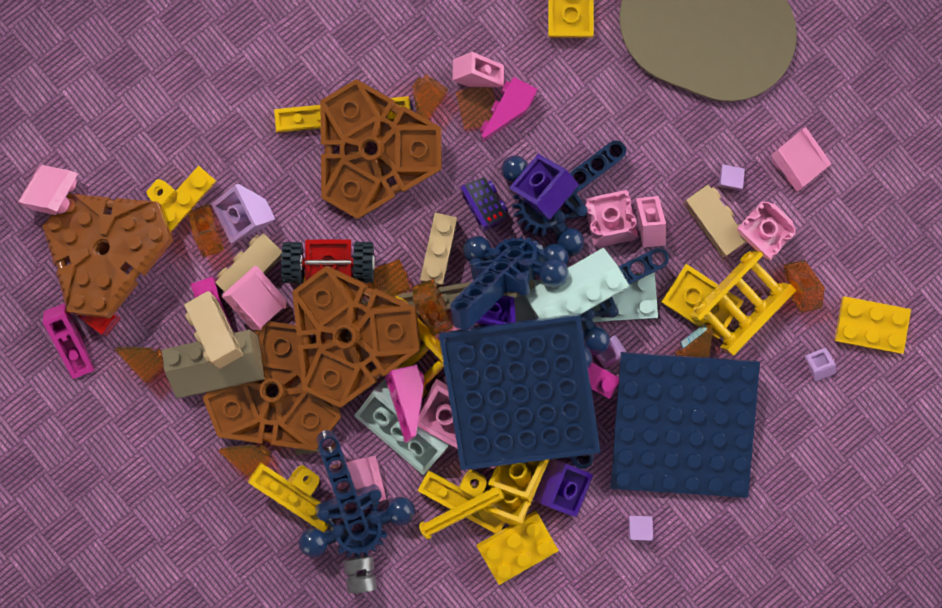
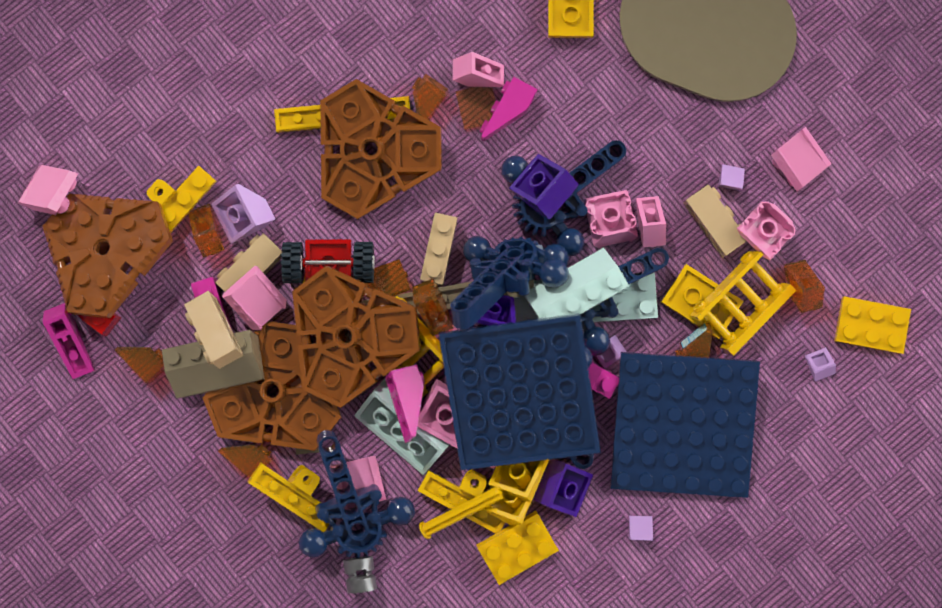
slope [461,177,509,232] -> none

